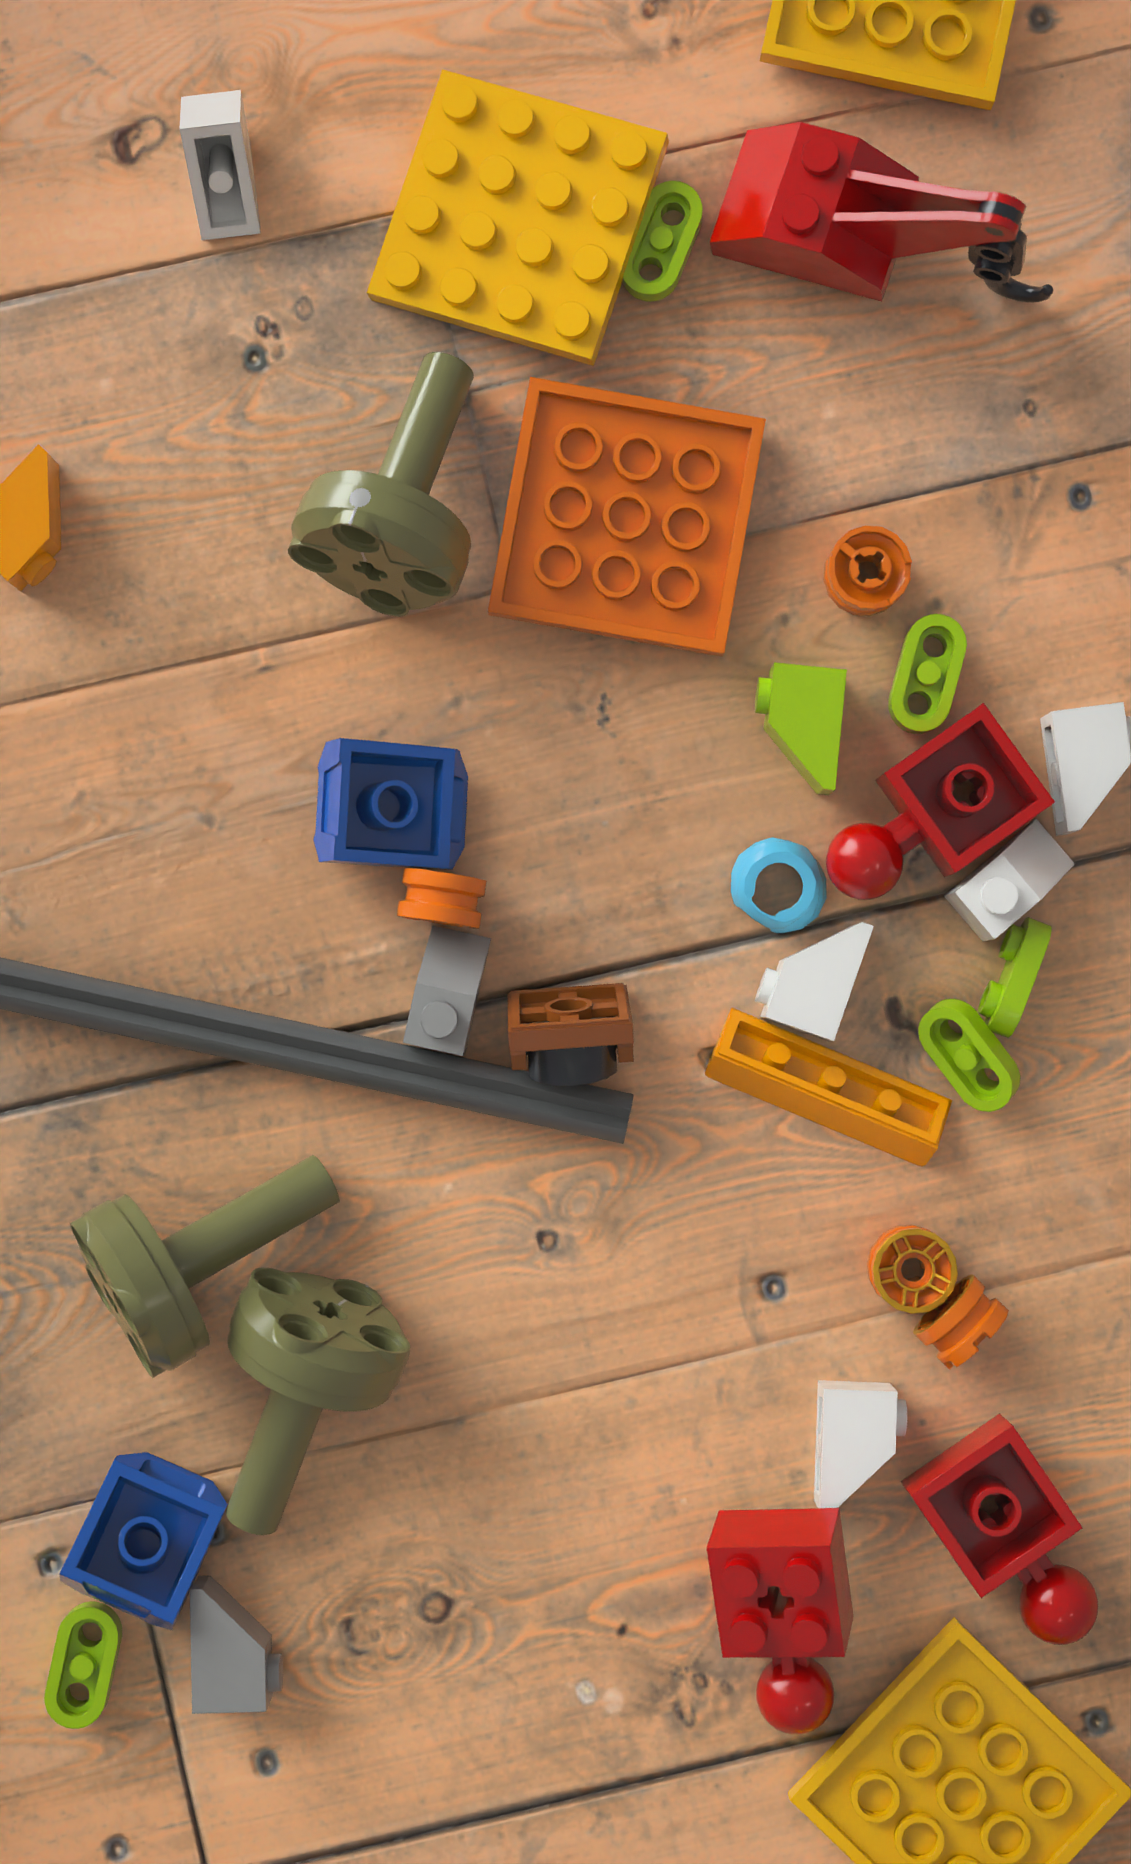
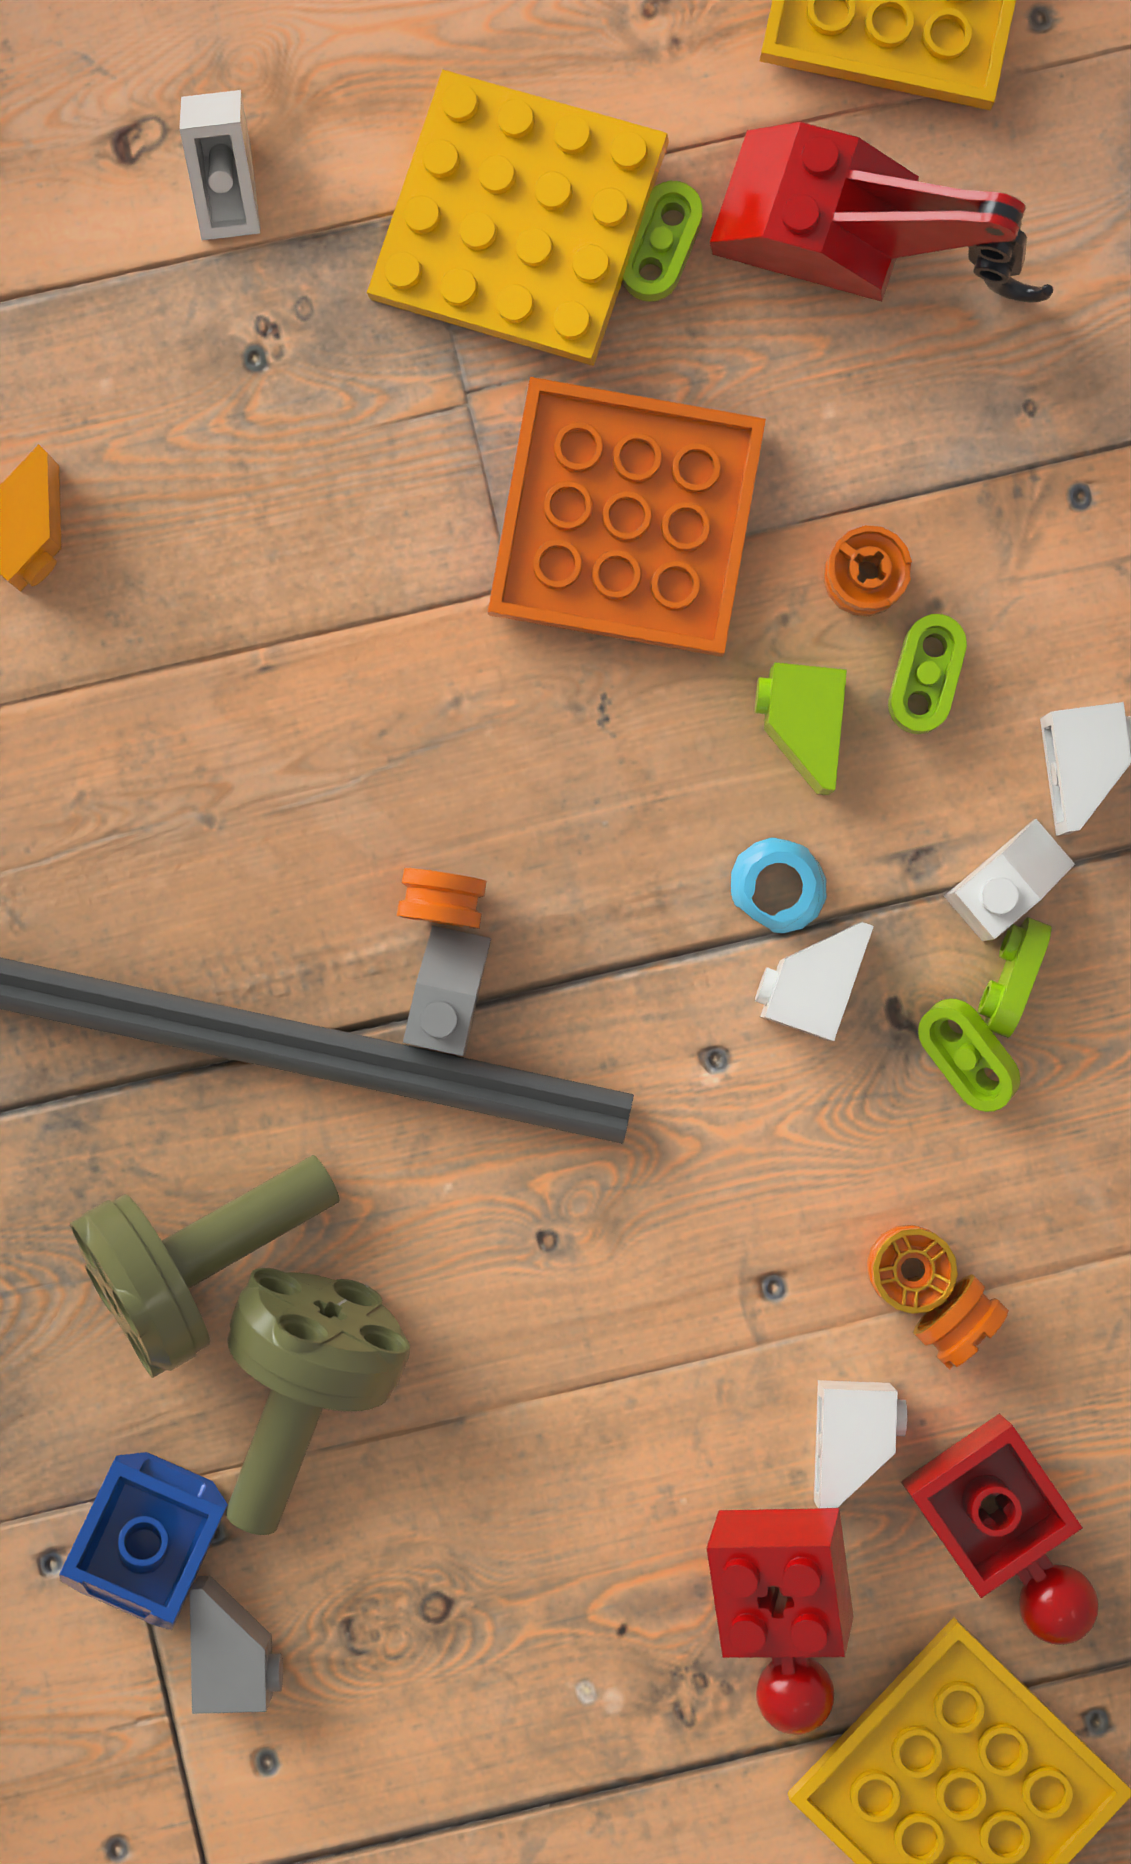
lime plate [44,1601,122,1729] -> none
olive piece [288,352,474,617] -> none
blue slope [313,738,468,870] -> none
dark orange piece [507,983,634,1086] -> none
light orange slope [705,1008,952,1166] -> none
red brick [826,703,1055,900] -> none

